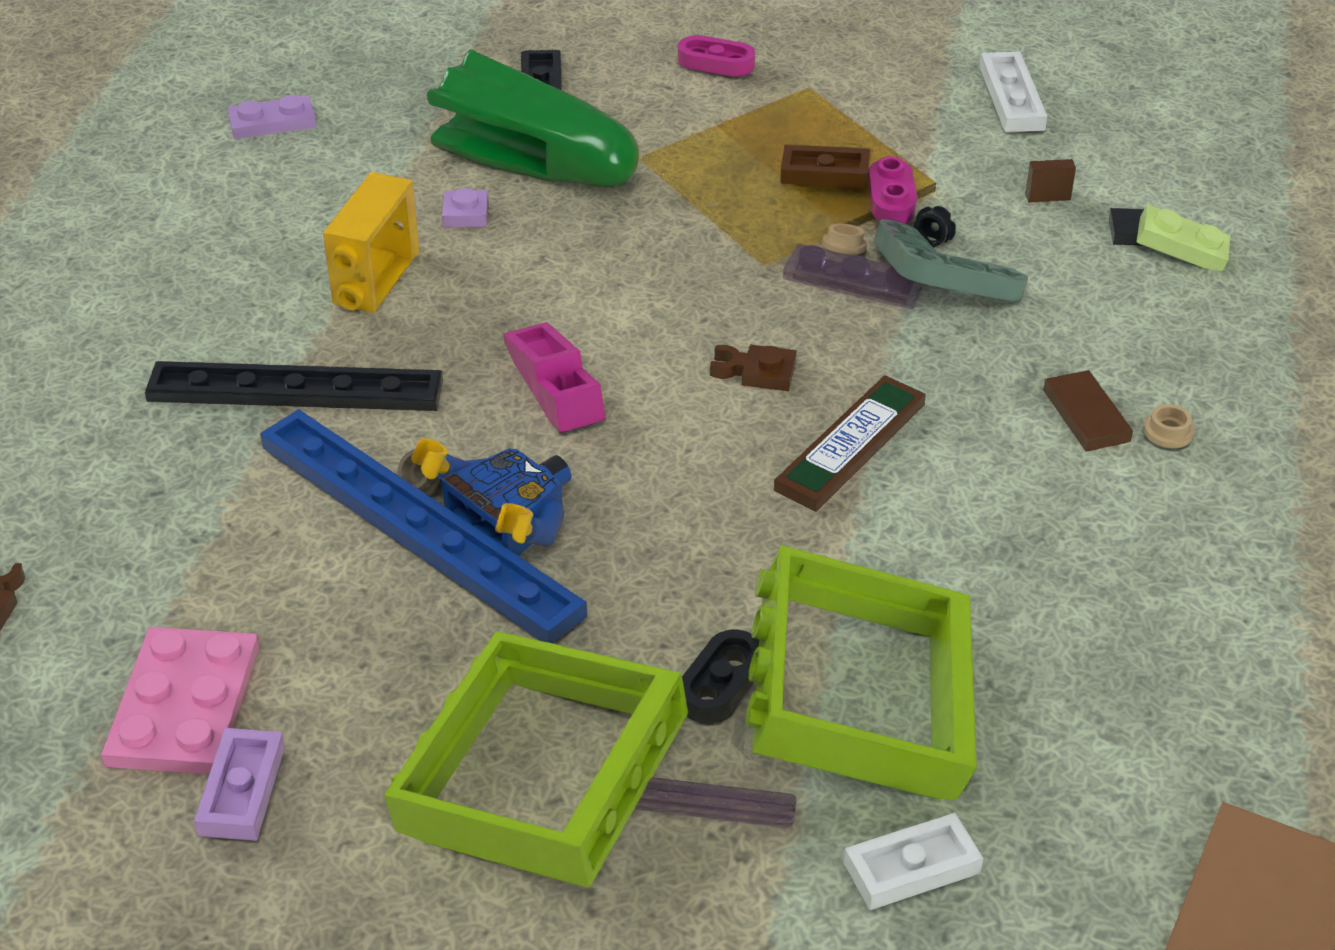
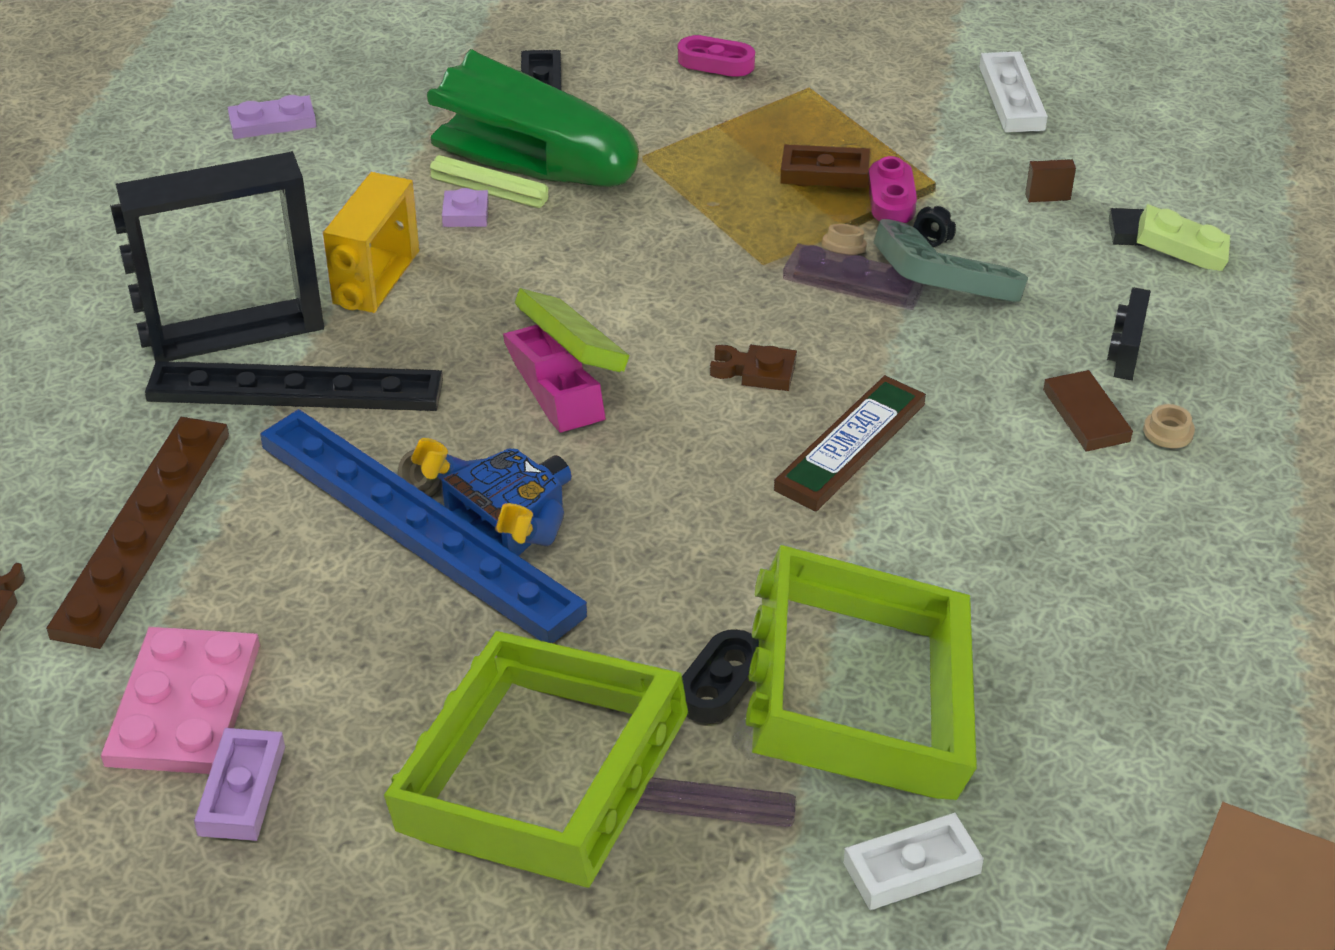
none -> reddish brown plate [46,416,229,649]
none -> black window [110,151,324,362]
none -> yellowish green axle [430,155,549,208]
none -> lime tile [514,288,630,373]
none -> black plate [1107,287,1151,381]

